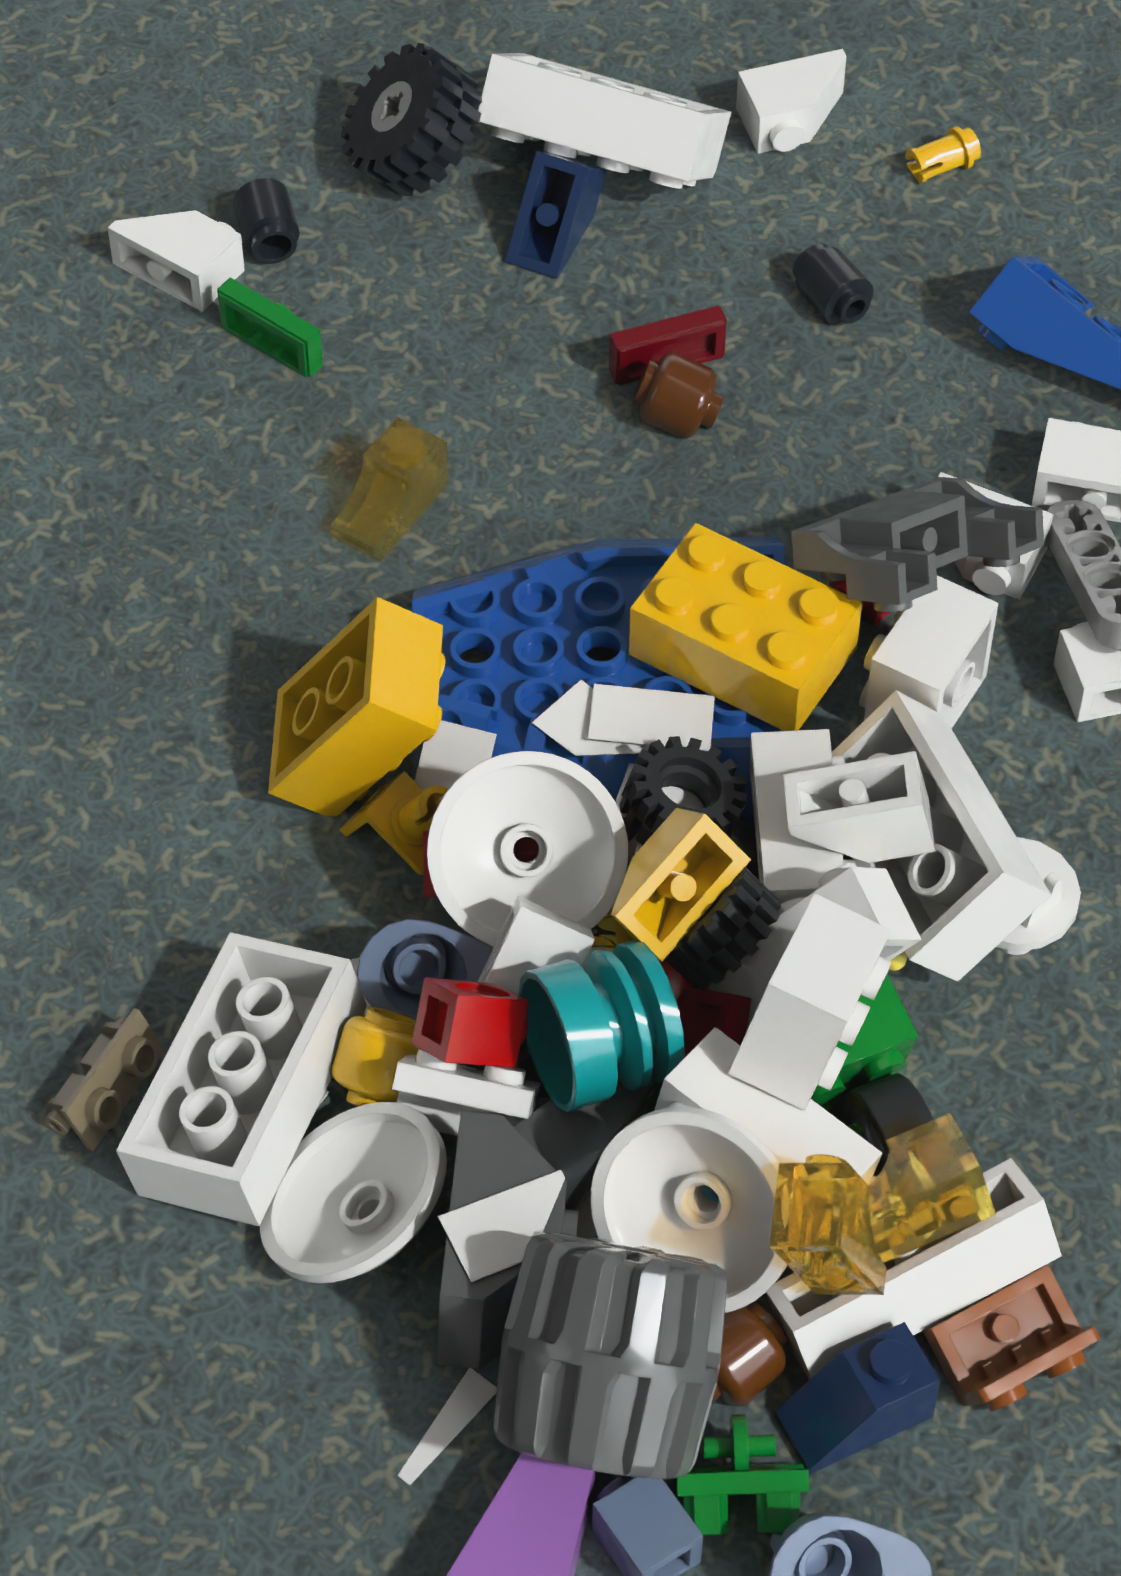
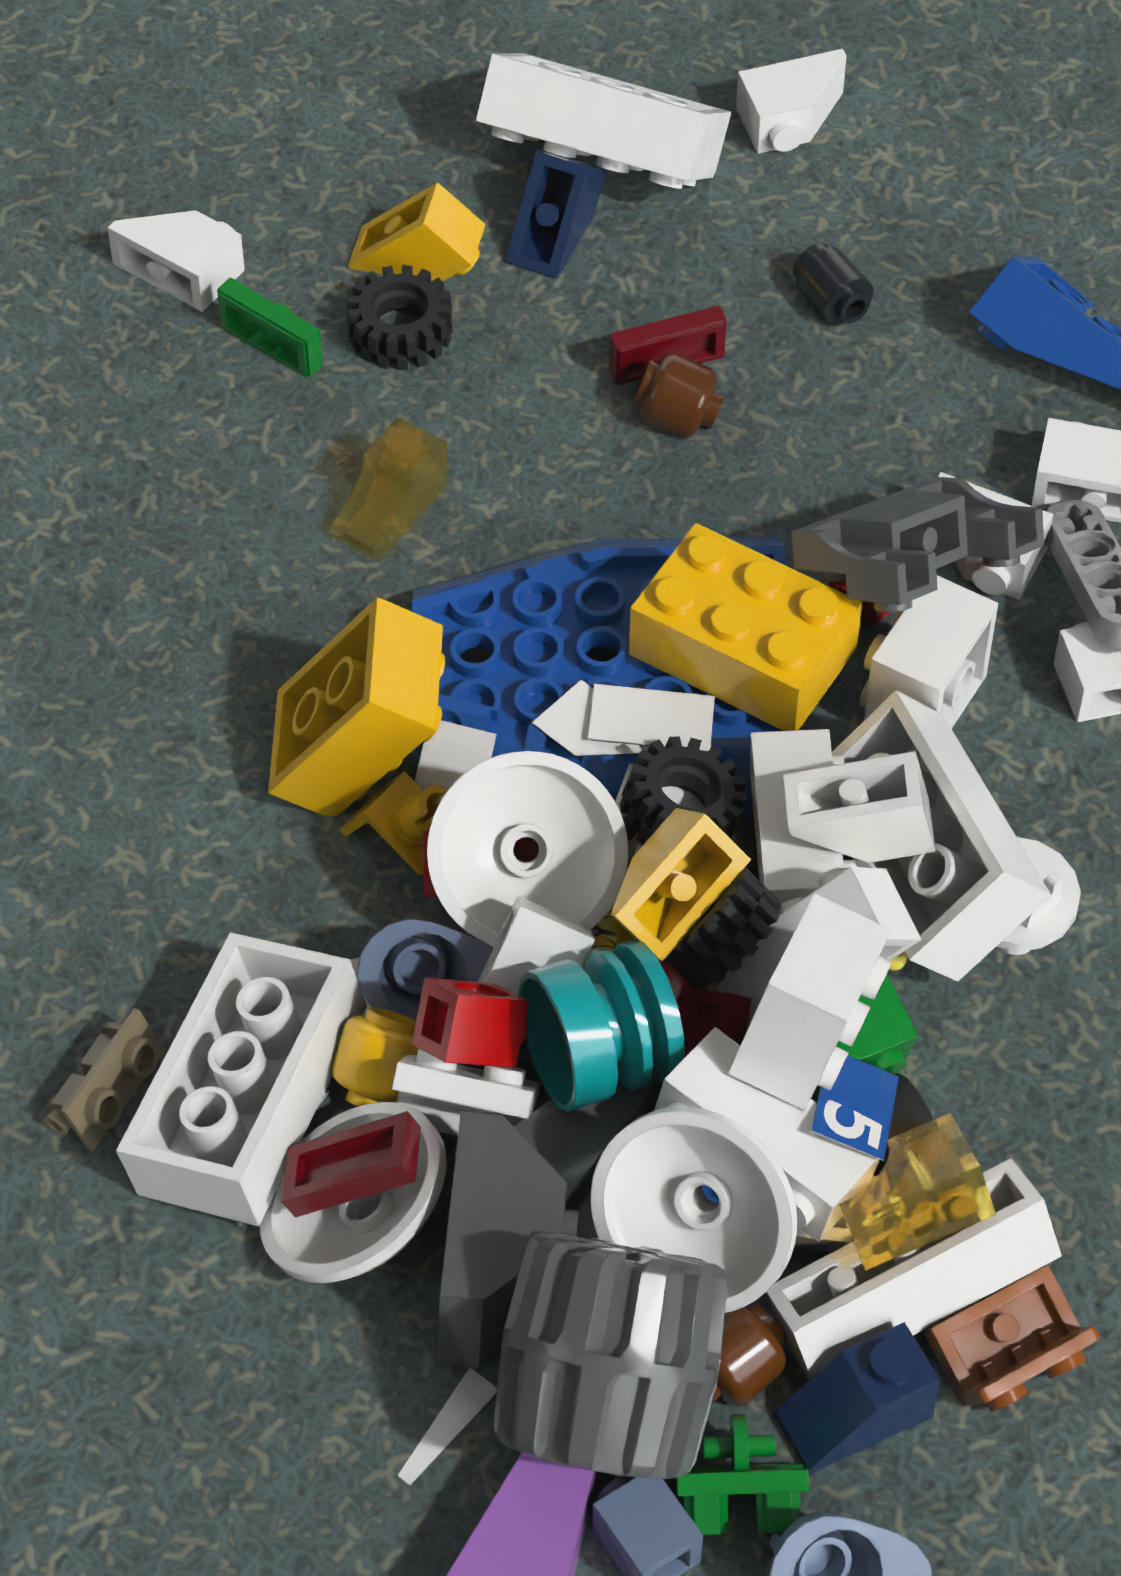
black brick [233,178,300,264] -> none
black wheel [341,43,482,196] -> none
white sticker [438,1170,565,1282] -> none
clear yellow arch [769,1154,887,1295] -> none
yellow pin [905,126,981,184] -> none
none -> dark red tile [281,1111,421,1218]
none -> black tyre [347,265,453,370]
none -> yellow slope [348,182,486,282]
none -> blue sticker [811,1055,899,1161]

